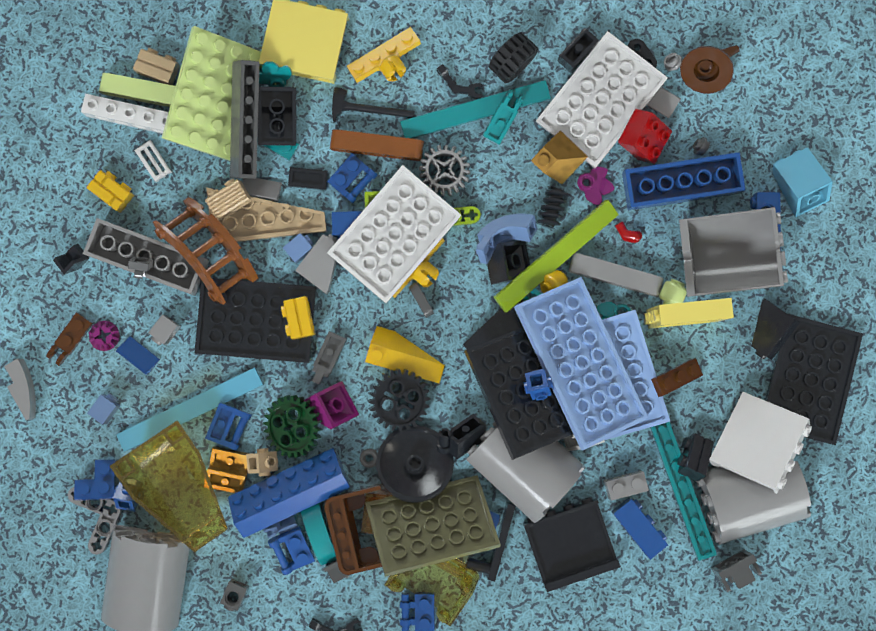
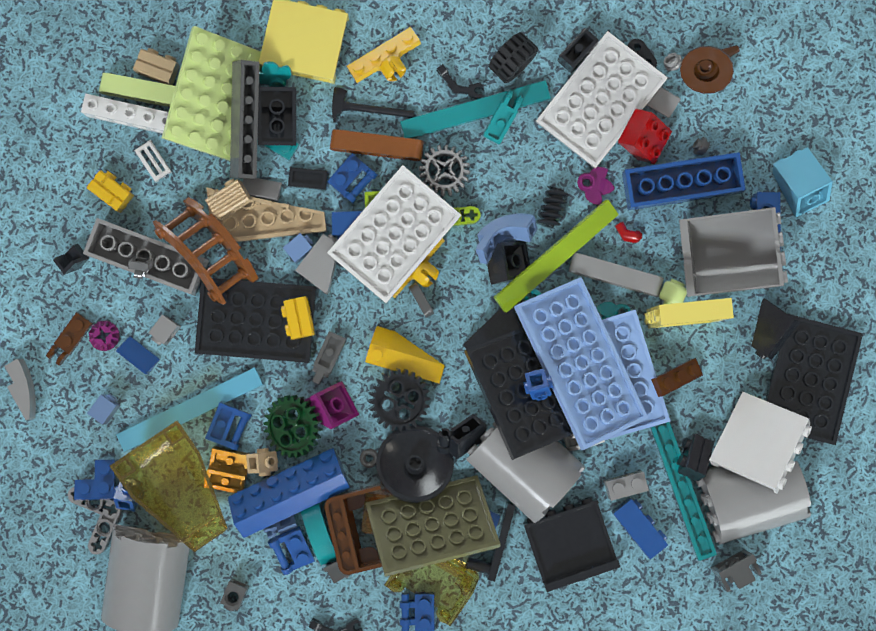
pearl gold slope [531,130,588,184] -> none
yellow head [540,270,568,293] -> none

